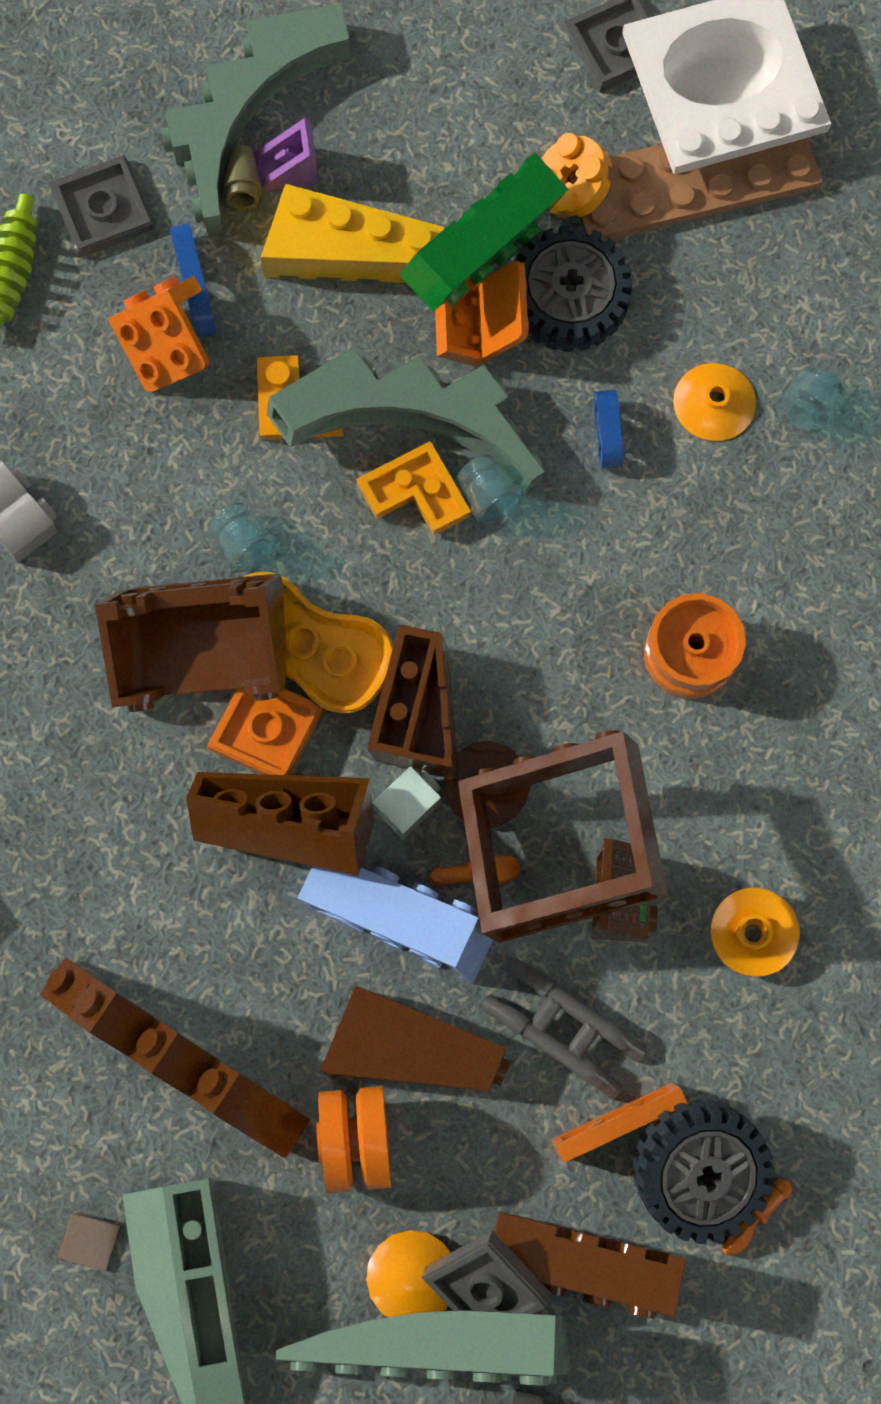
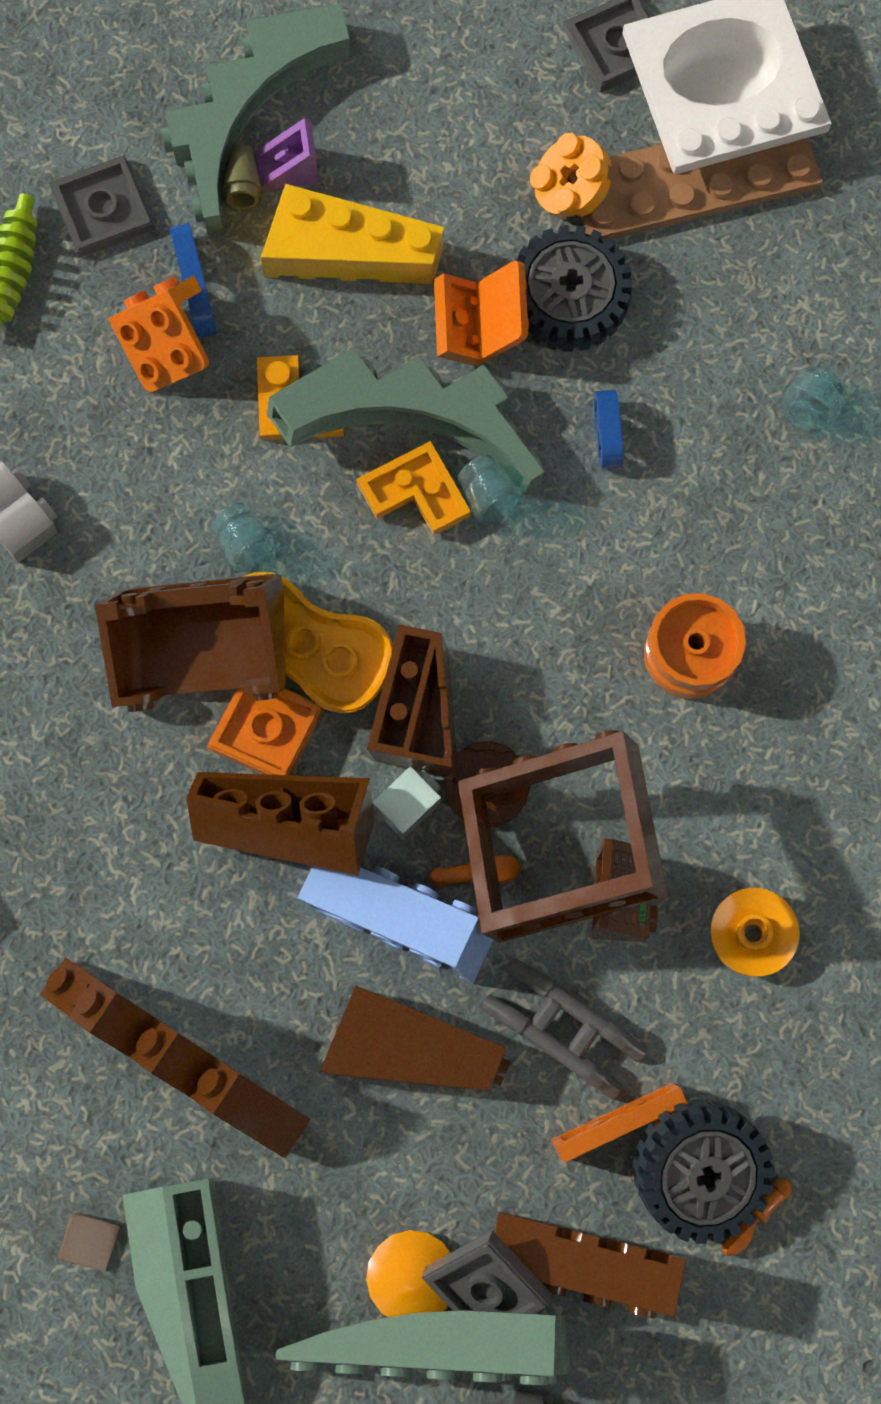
orange wheel [316,1086,392,1194] -> none
green wedge [399,152,569,313] -> none
light orange dish [673,363,756,442] -> none

